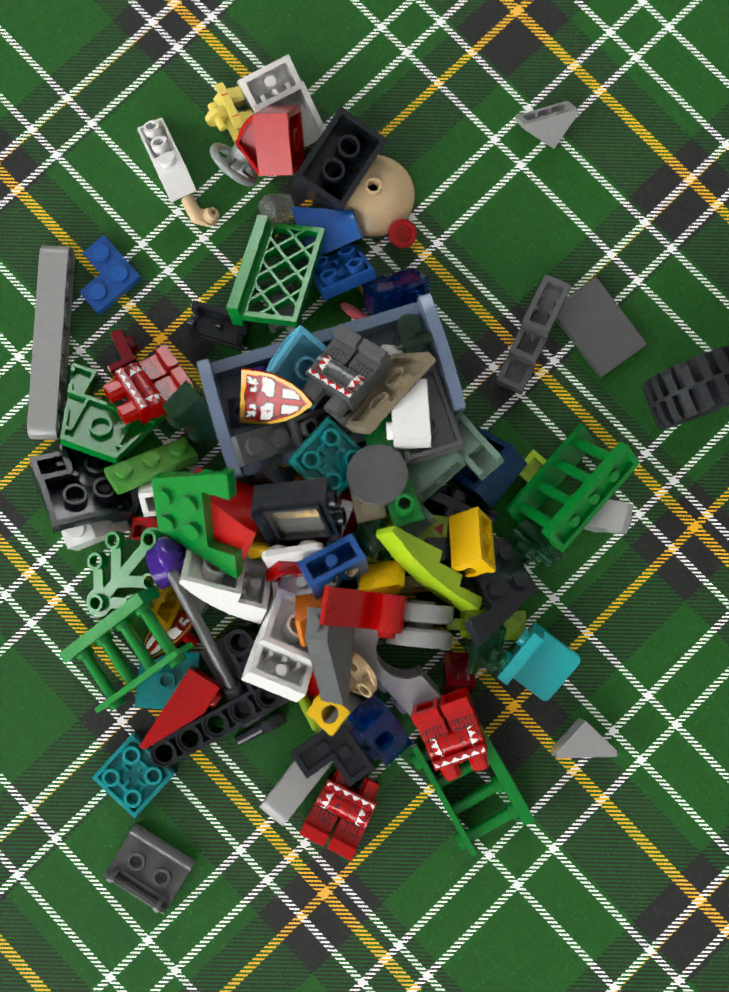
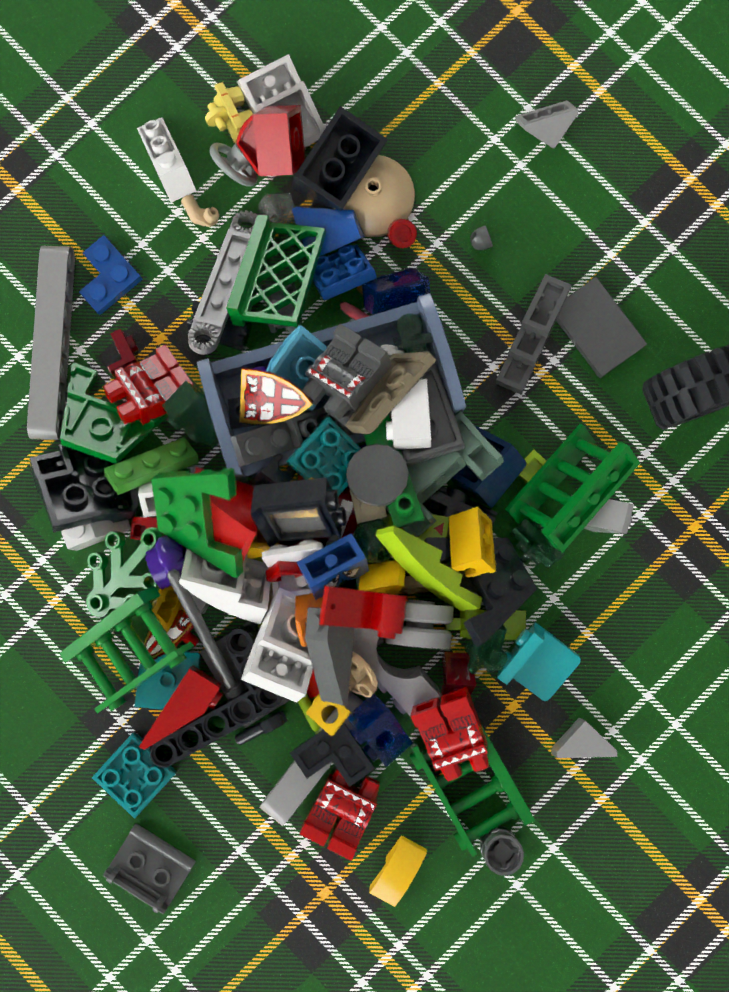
none -> light grey plate [188,210,257,355]
none -> yellow slope [369,835,427,907]
none -> dark grey hinge [470,225,493,250]
none -> dark grey wheel [479,826,524,876]

